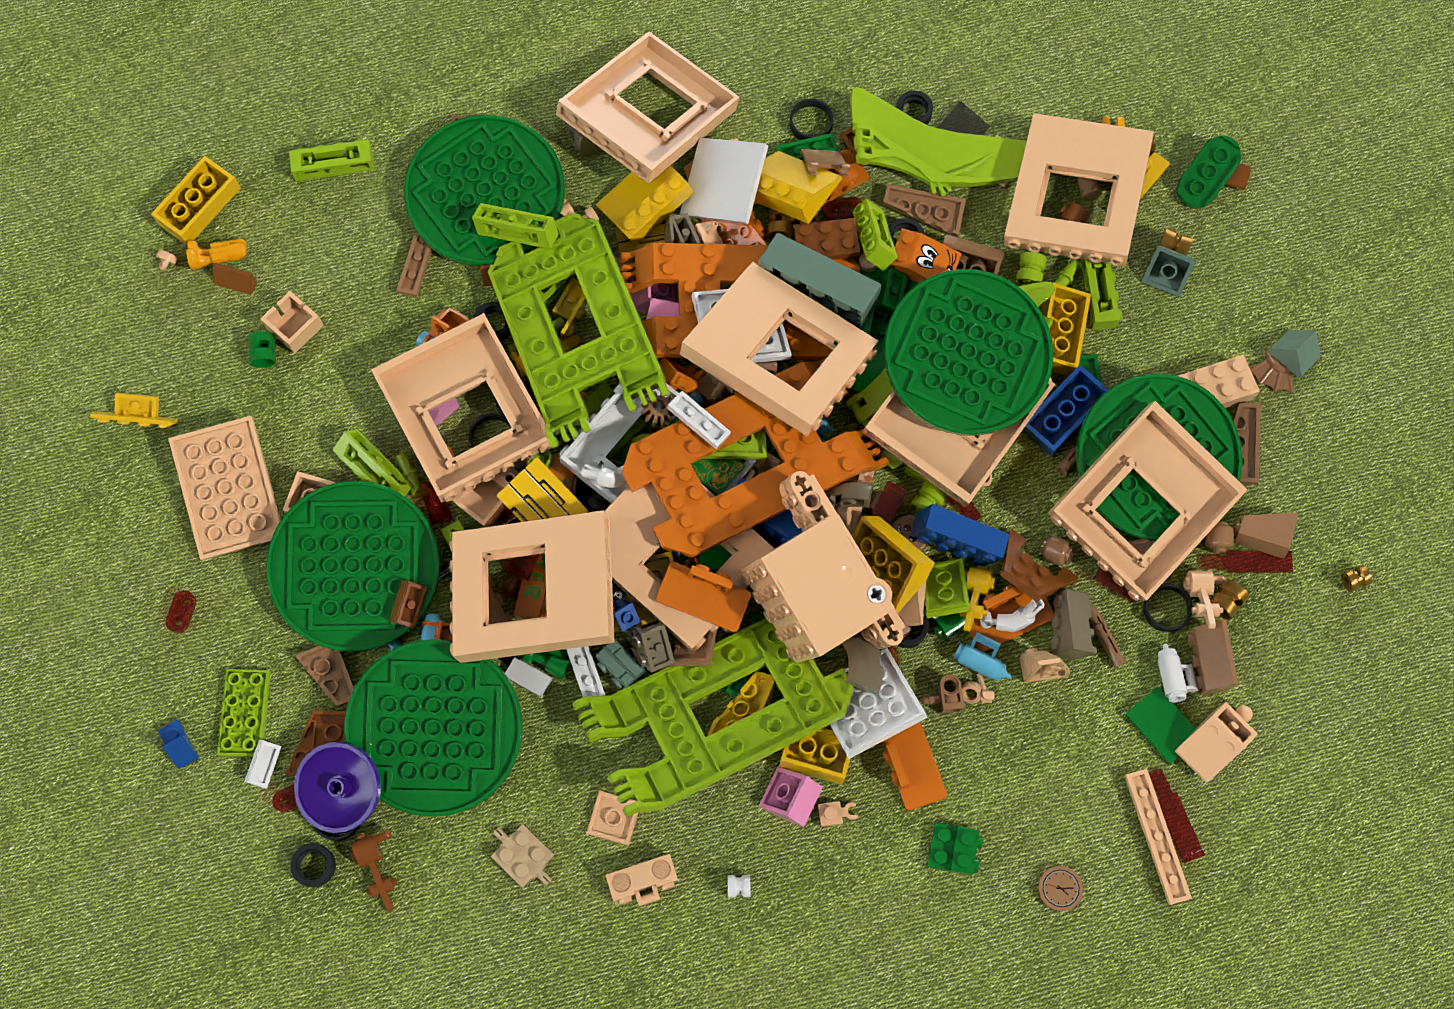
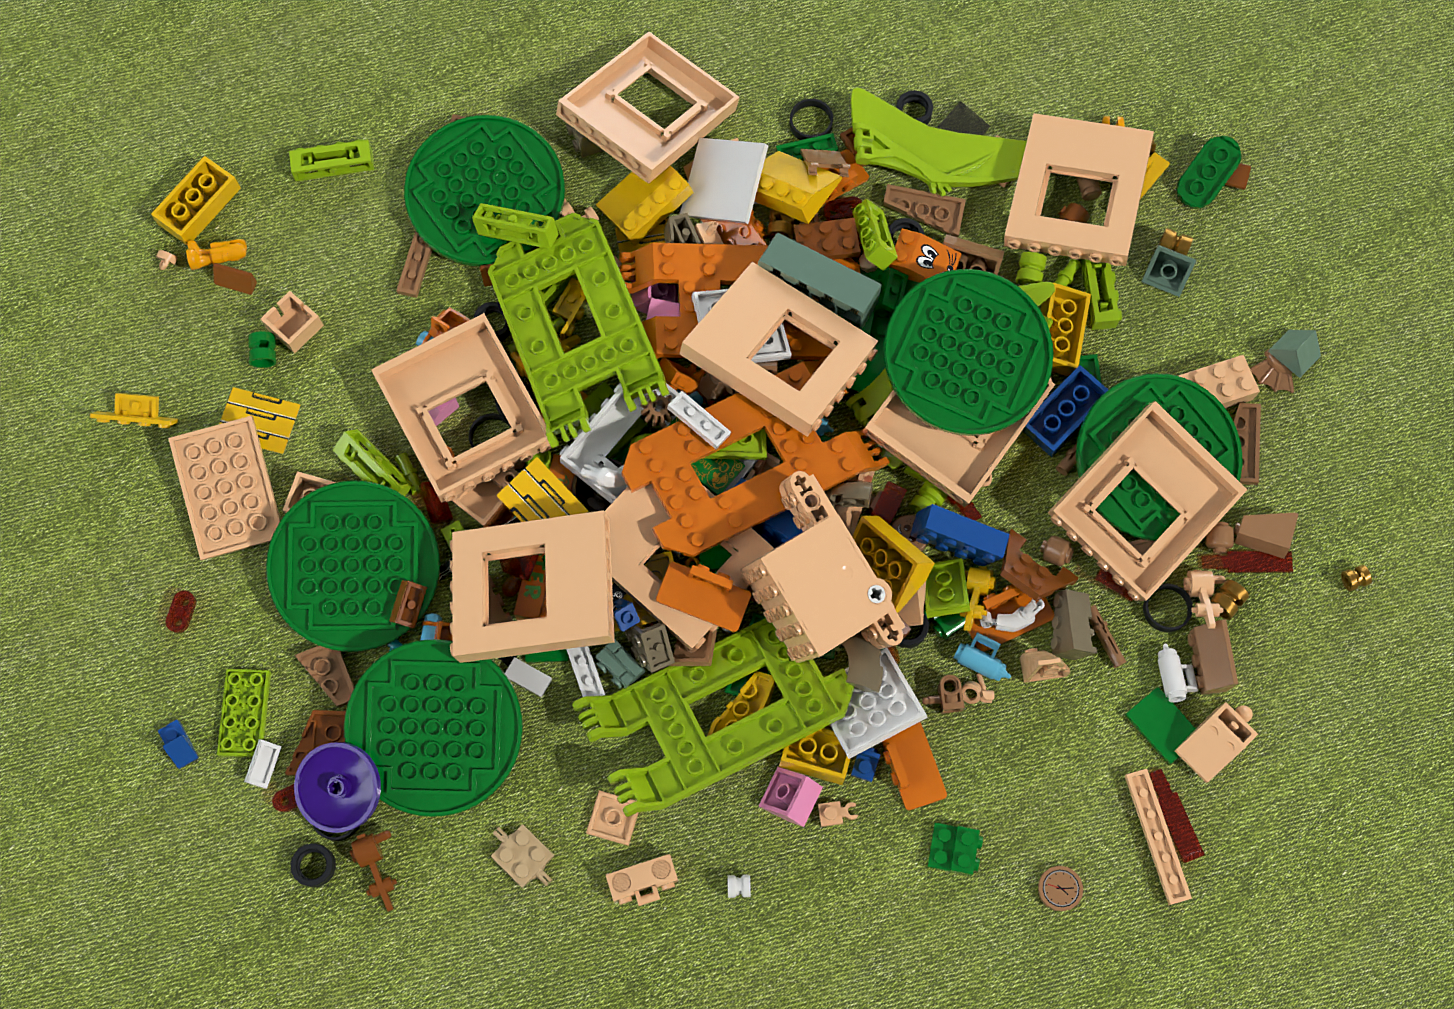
green piece [522,653,570,680] -> none
none -> yellow sticker [219,387,301,454]
none -> blue bracket [851,748,881,783]

